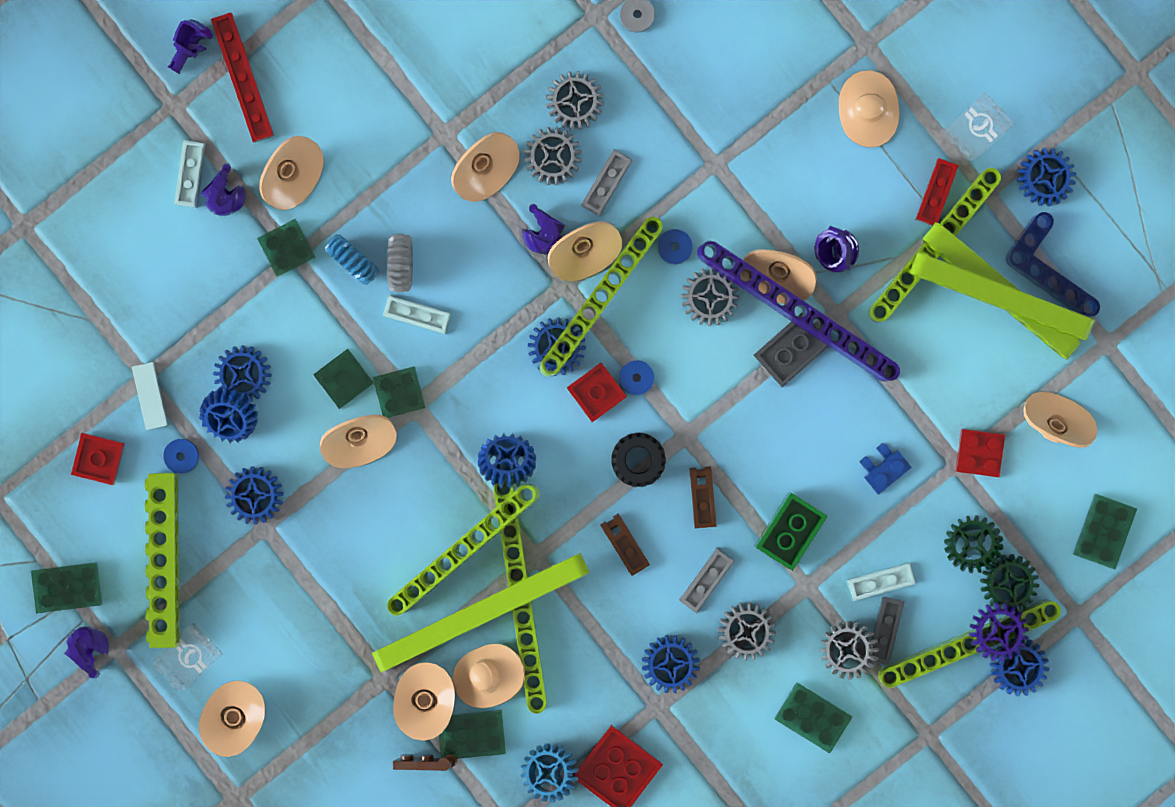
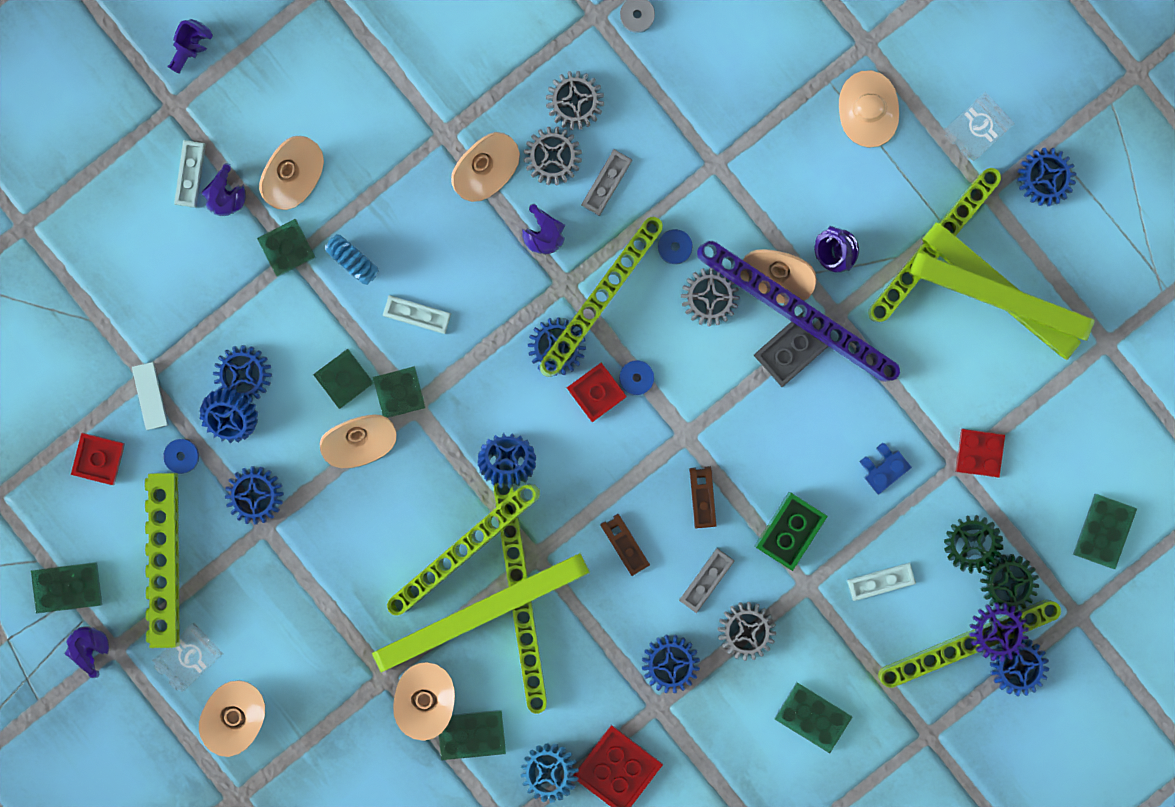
red plate [211,12,274,143] -> none
light grey gear [387,234,413,292] -> none
reddish brown plate [393,754,458,771] -> none
light nougat hat [452,644,525,708] -> none
light nougat hat [548,221,622,281] -> none
black tyre [611,433,666,487] -> none
light grey gear [820,621,879,680] -> none
dark grey plate [871,596,904,665] -> none
red plate [915,158,959,226] -> none
clear blue beam [1006,212,1100,317] -> none
light nougat hat [1023,392,1098,448] -> none

